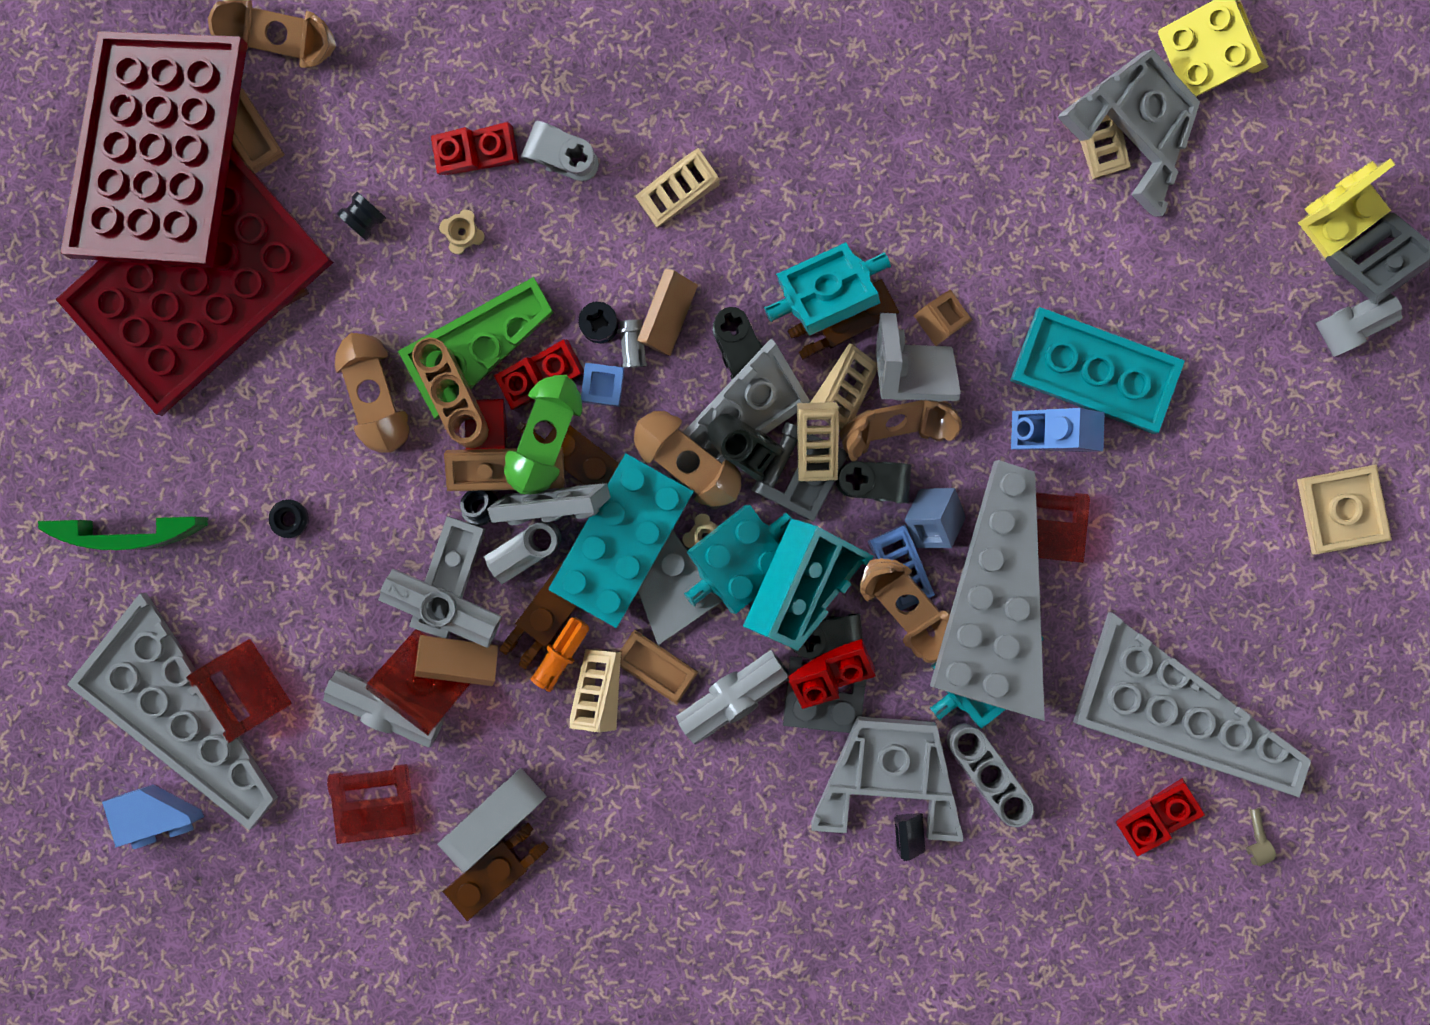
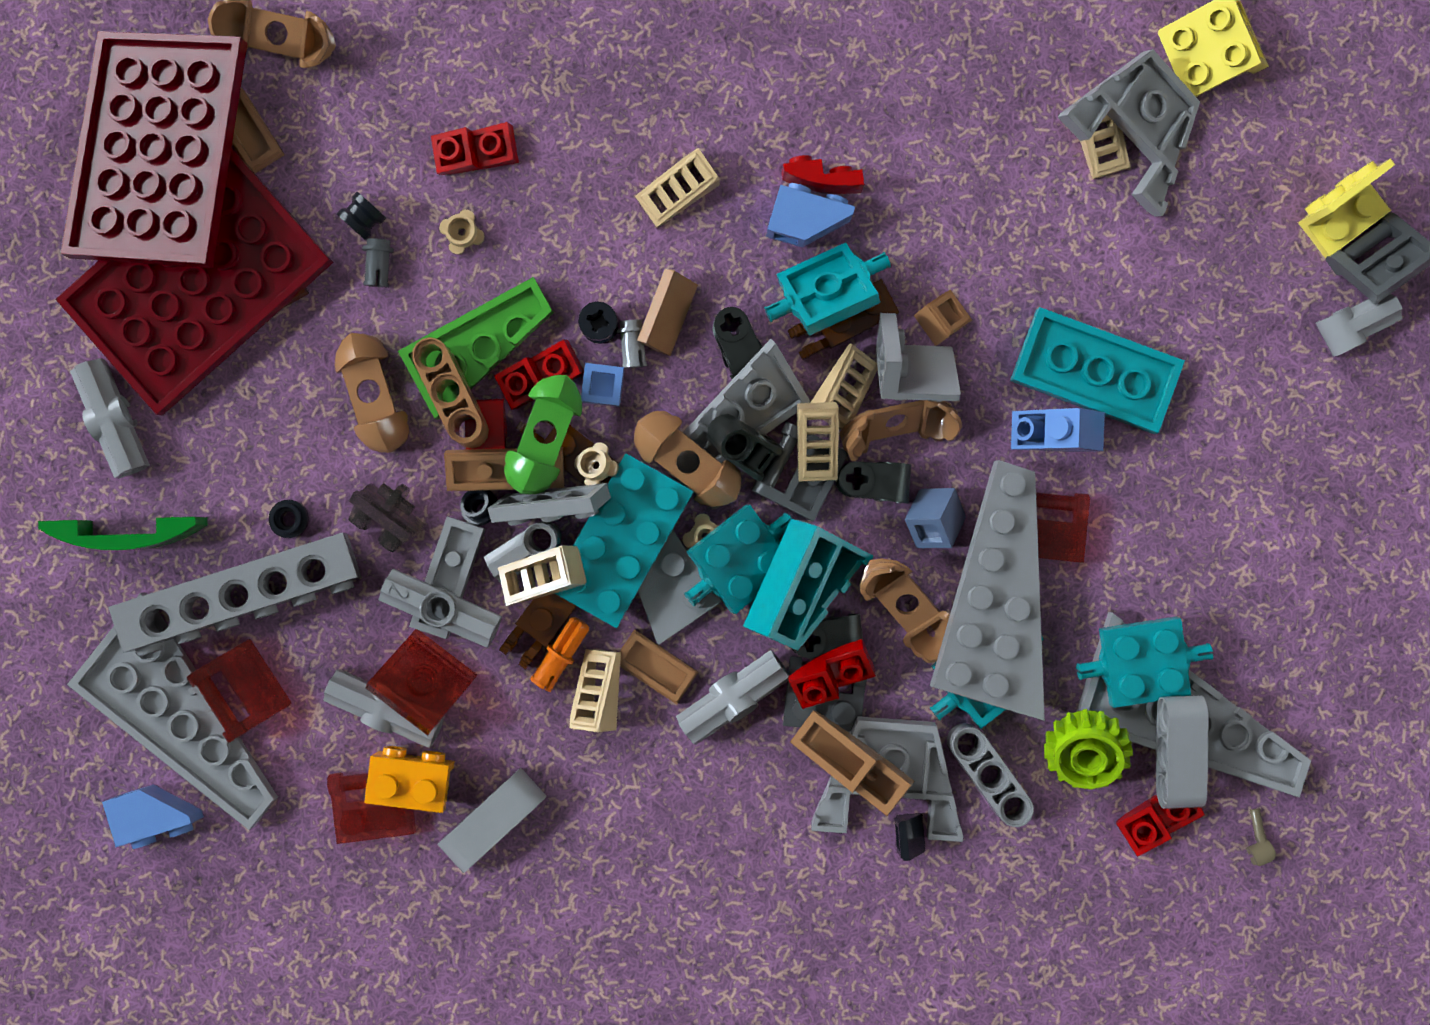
medium nougat tile [414,635,498,686] -> none
reddish brown hinge [442,823,549,921] -> none
light grey piece [521,121,599,181] -> none
medium blue slope [868,525,935,610] -> none
tan tile [1297,464,1392,555] -> none
none -> light grey piece [70,358,150,478]
none -> light grey brick [108,532,362,657]
none -> clear smoke hips [348,483,426,552]
none -> dark grey pin [362,238,394,288]
none -> light orange bracket [364,746,455,813]
none -> tan slope [498,545,586,606]
none -> tan plate [574,442,619,485]
none -> medium blue slope [766,183,855,248]
none -> red slope [782,155,864,194]
none -> medium nougat slope [790,710,915,816]
none -> lime gear [1044,709,1133,790]
none -> teal plate [1076,616,1213,708]
none -> light grey beam [1156,695,1209,809]

